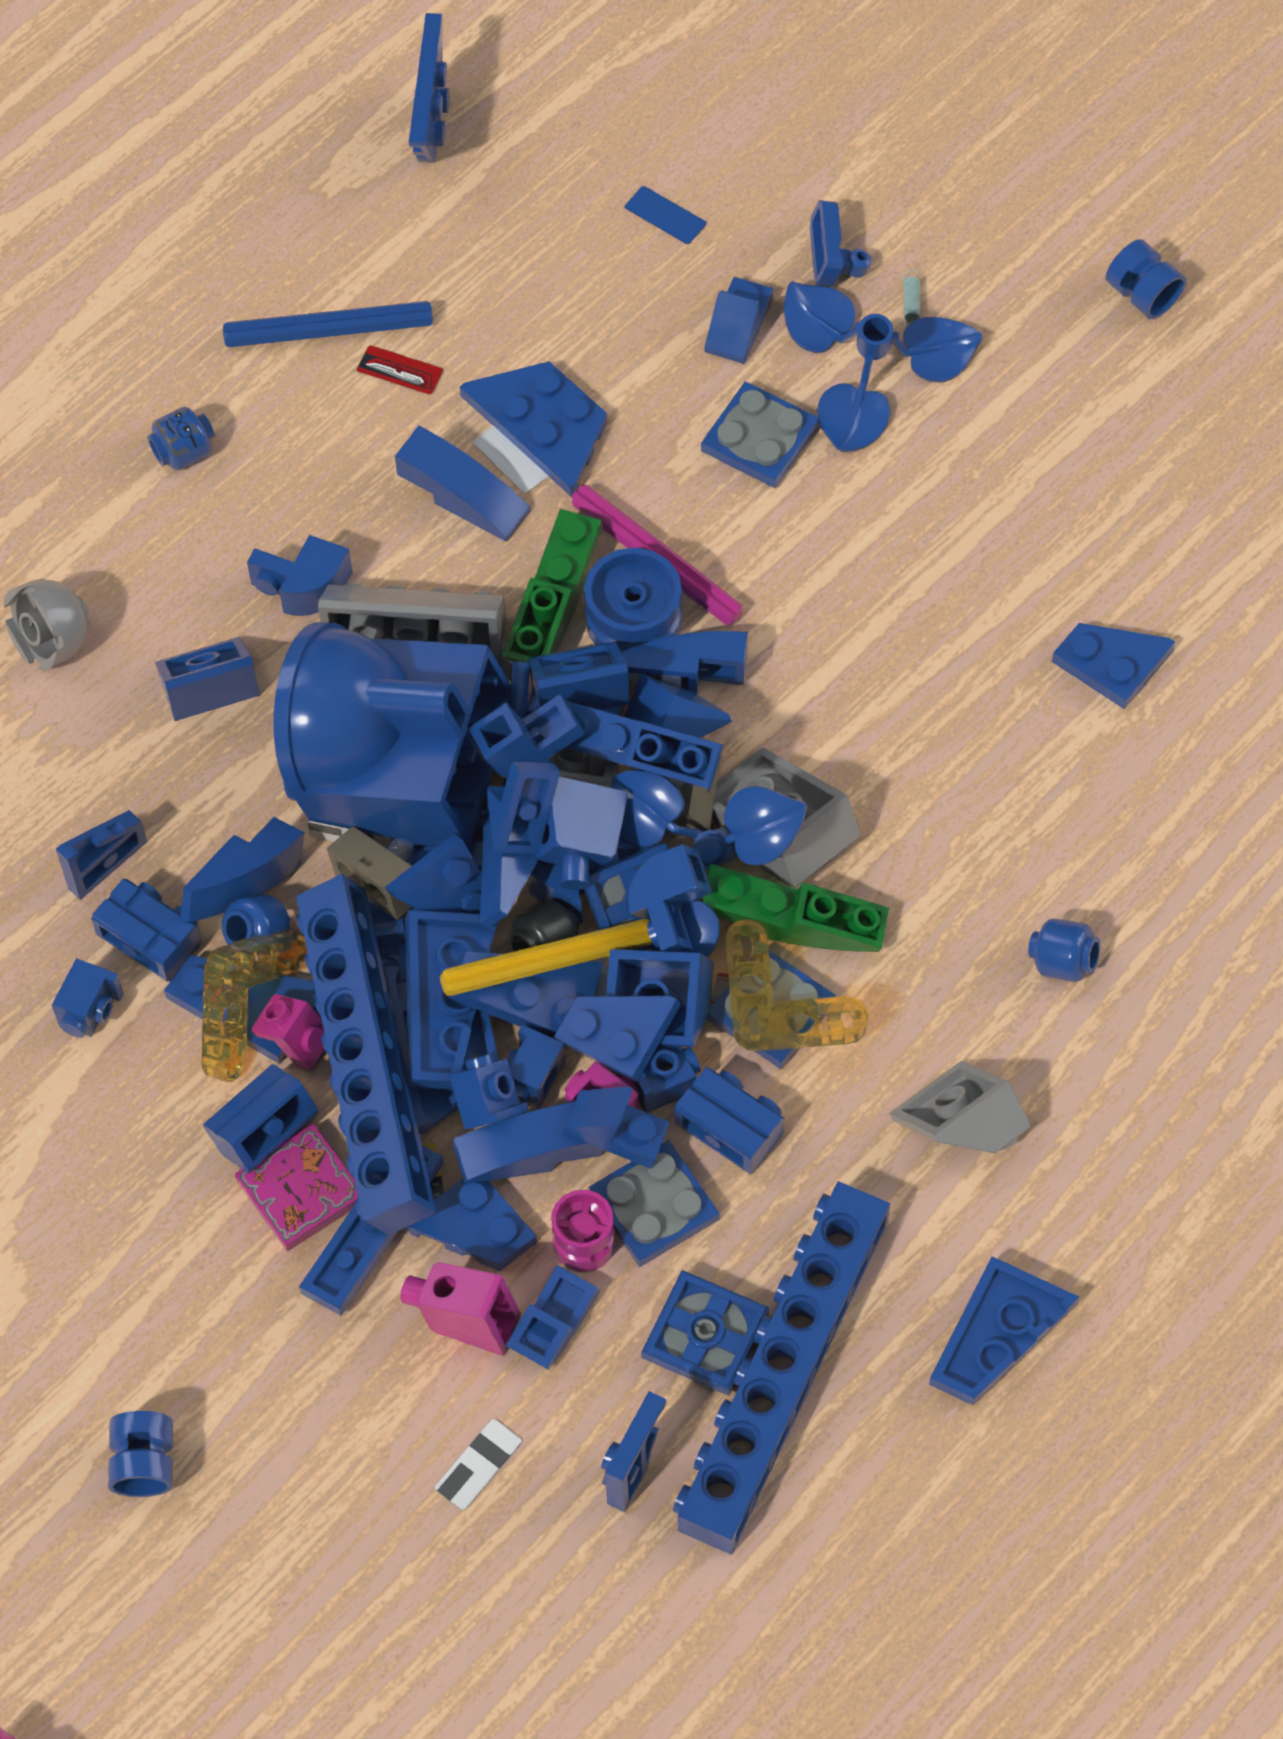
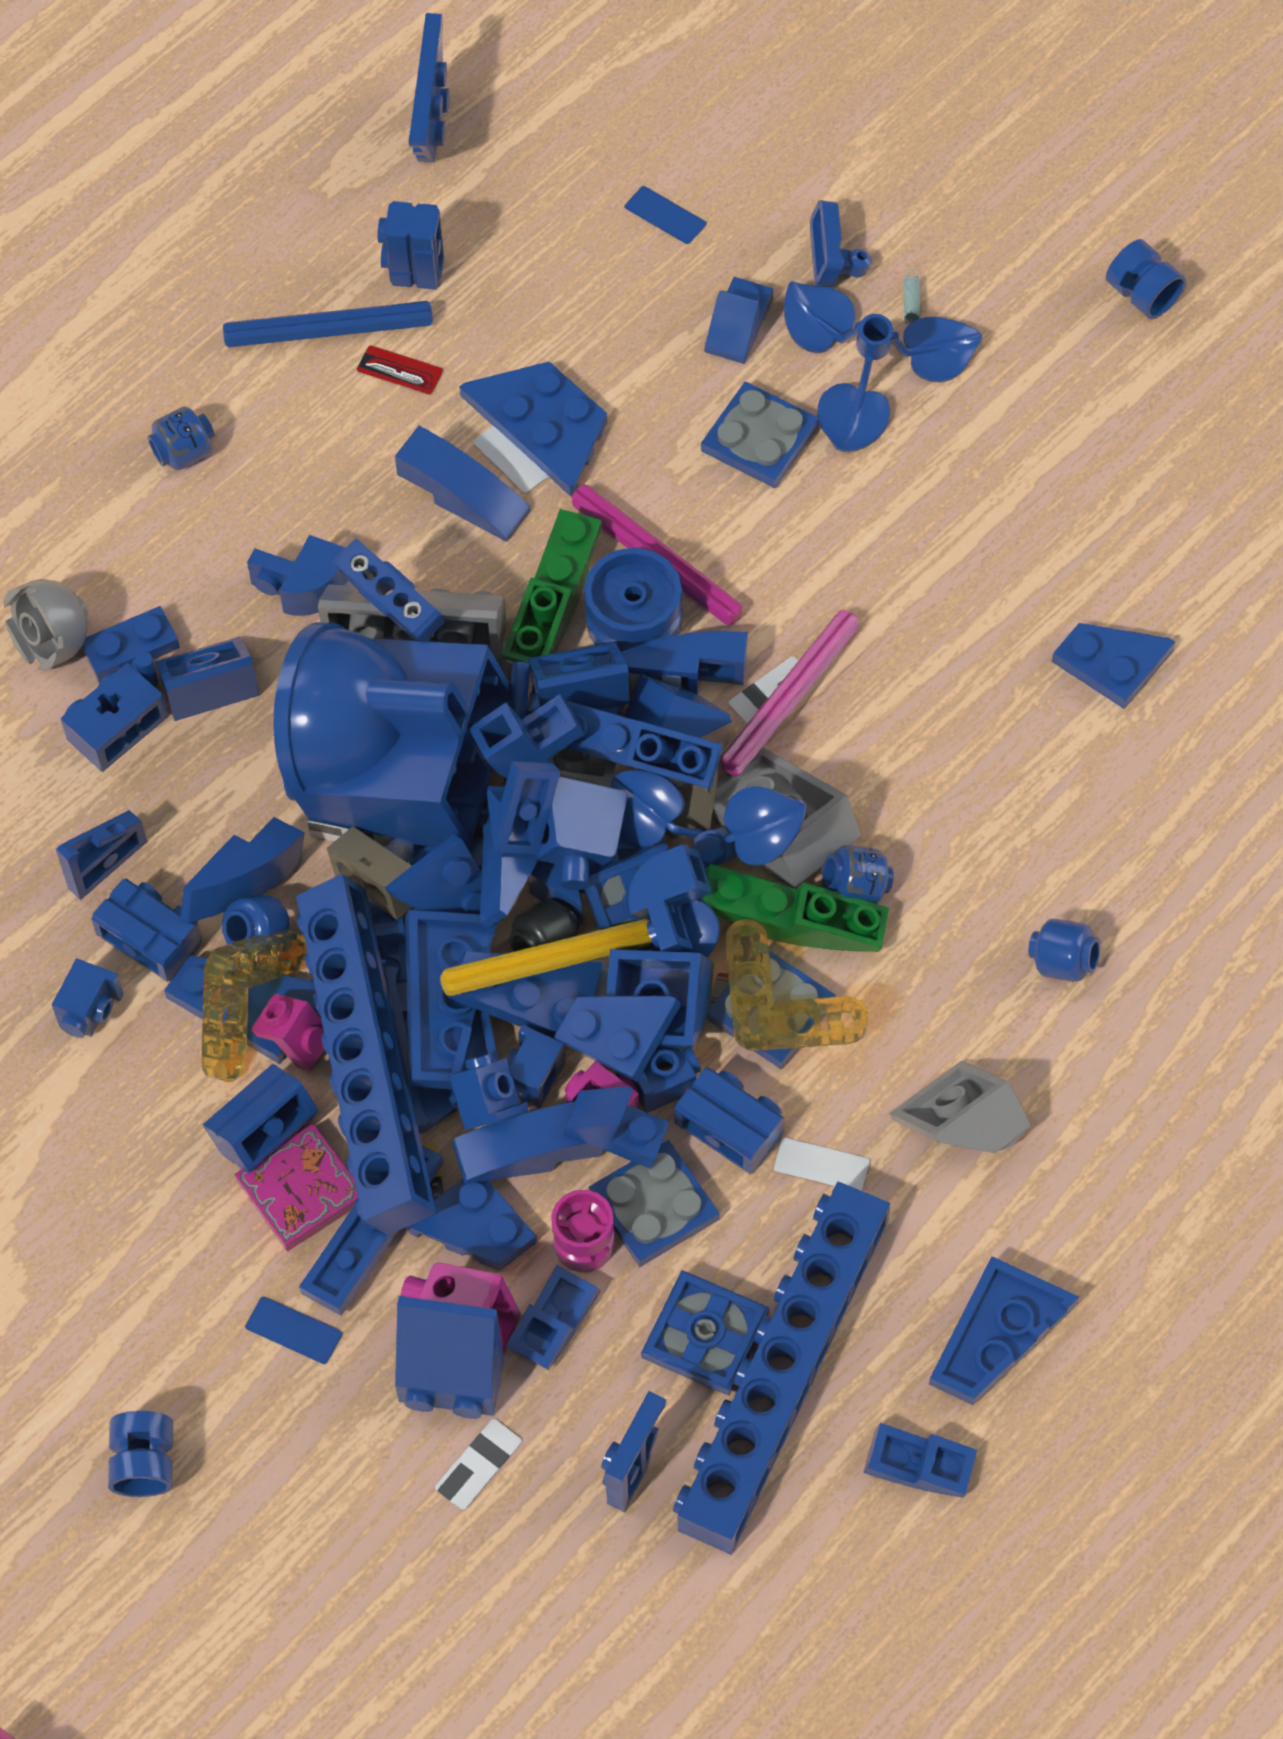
none -> blue brick [60,663,169,773]
none -> blue plate [81,606,180,688]
none -> blue sticker [245,1297,342,1364]
none -> blue piece [332,538,445,642]
none -> blue brick [377,201,445,290]
none -> blue slope [395,1296,504,1419]
none -> dark pink axle [719,609,859,777]
none -> white sticker [728,656,798,723]
none -> white sticker [774,1138,870,1191]
none -> blue head [822,845,894,904]
none -> blue slope [863,1423,977,1498]

